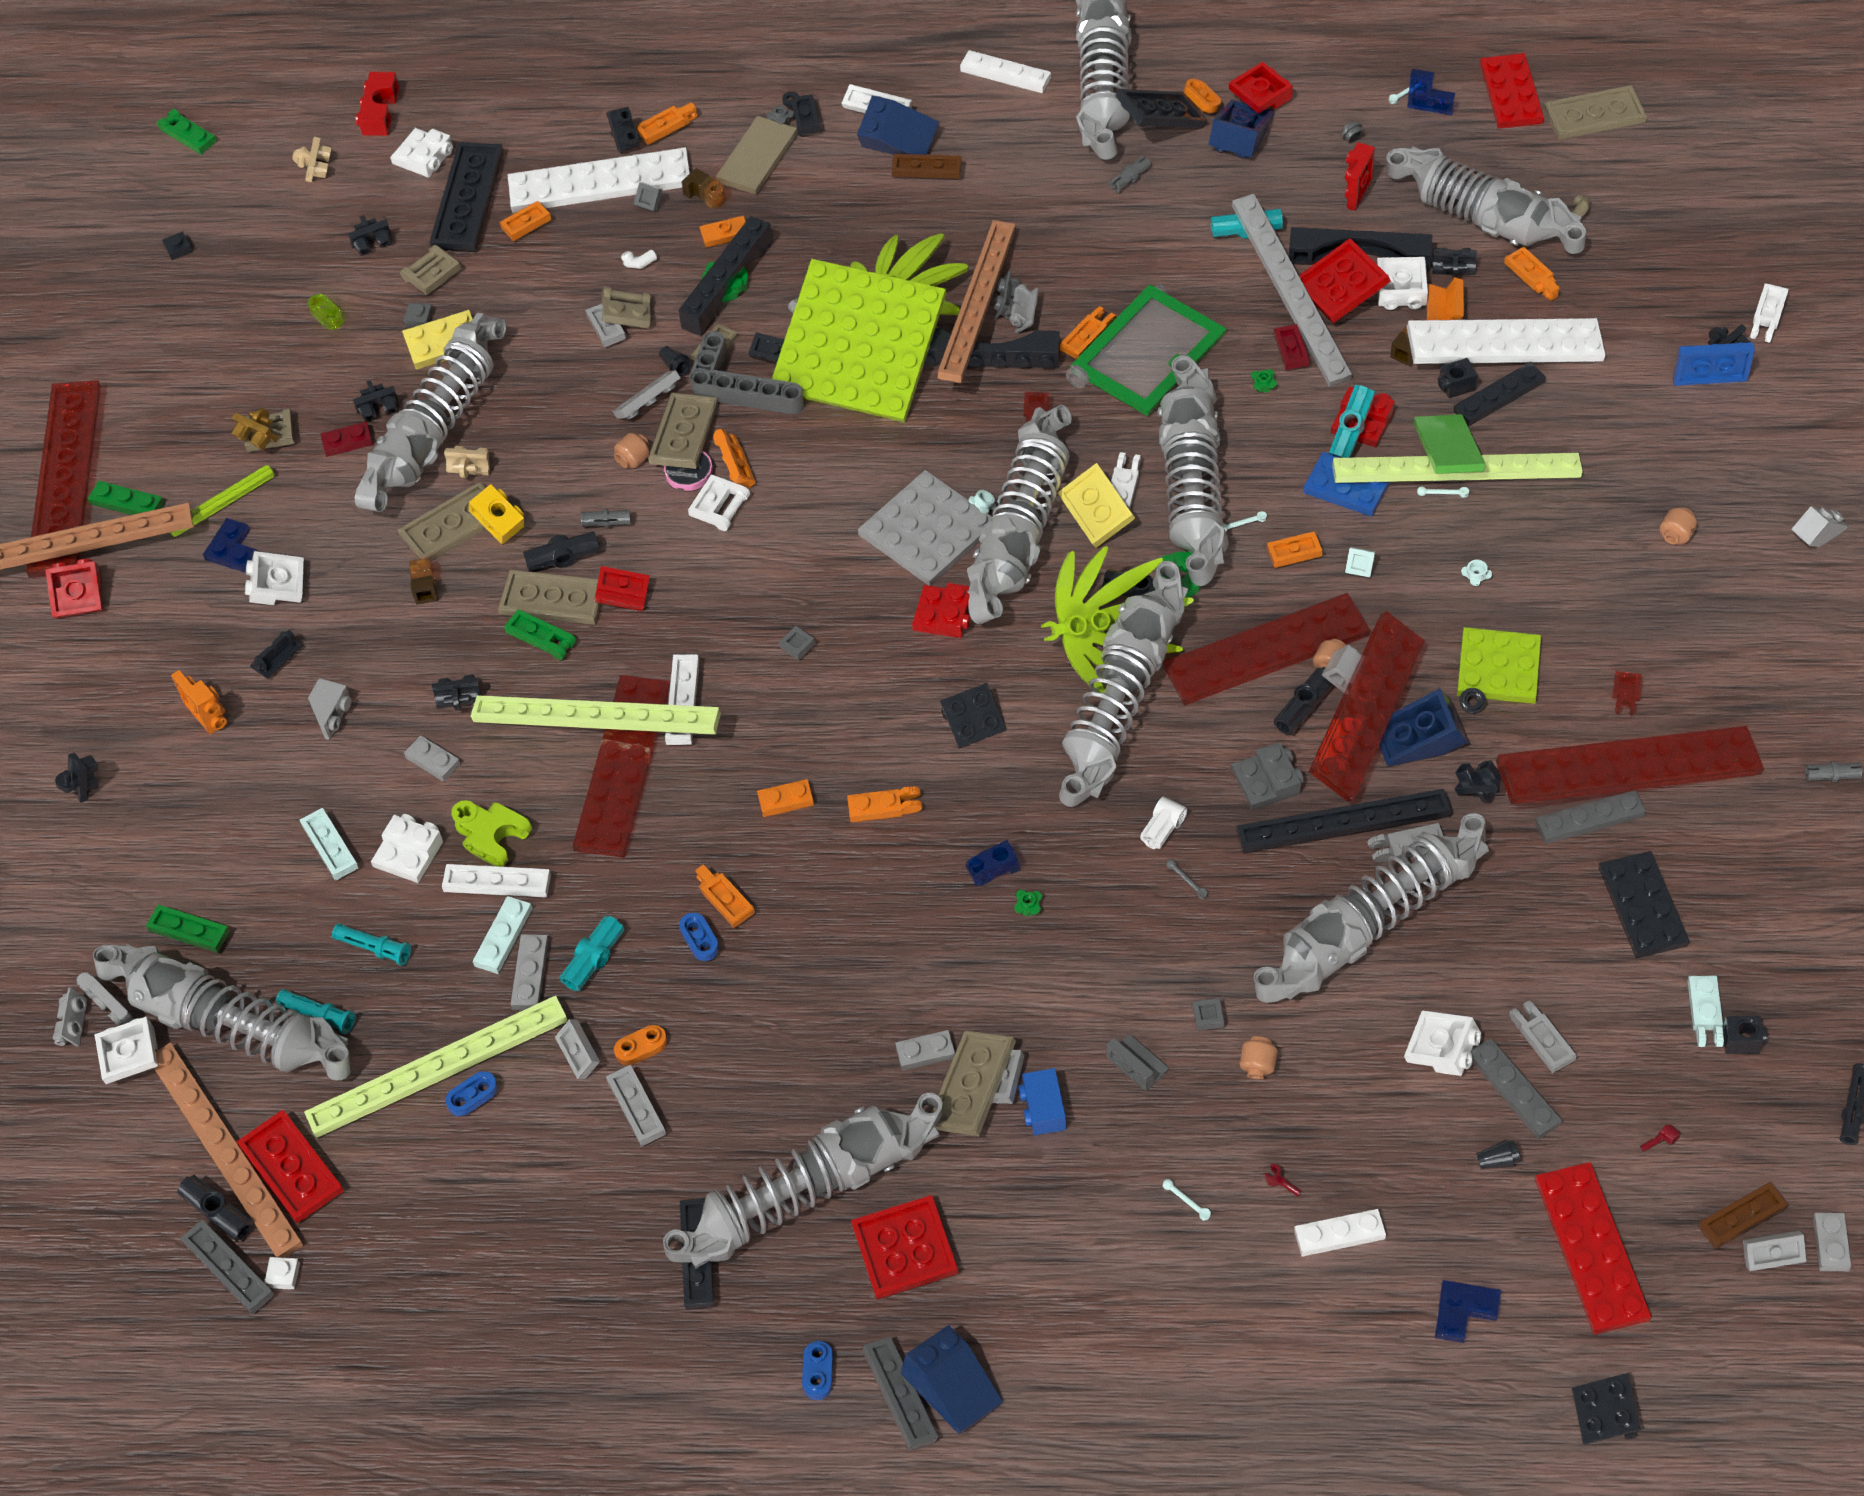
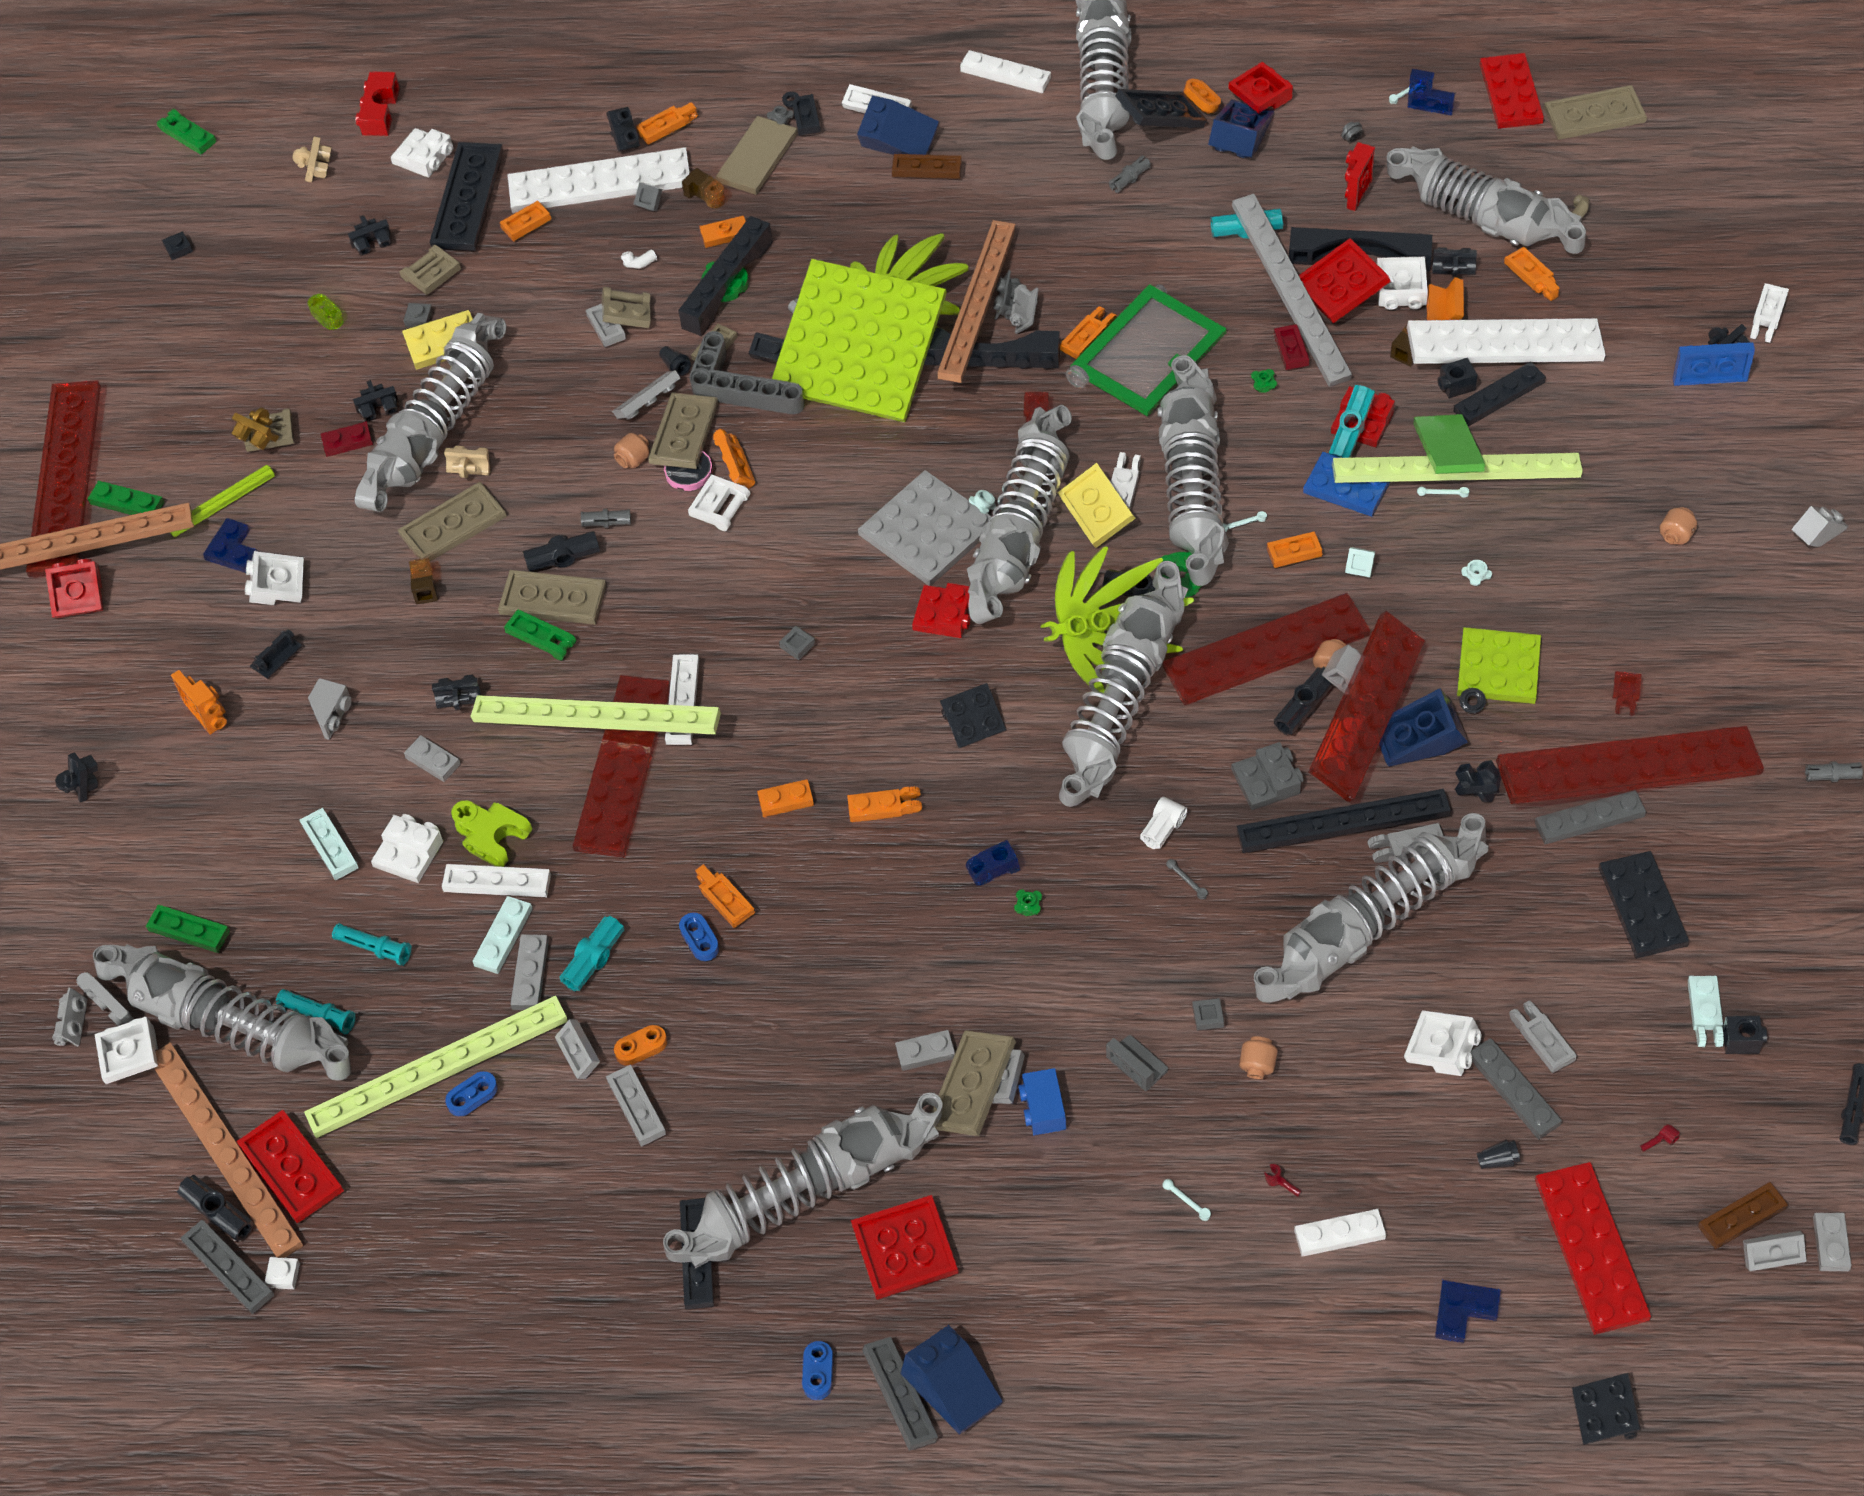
yellow brick [469,484,524,545] -> none
red plate [594,566,650,611] -> none

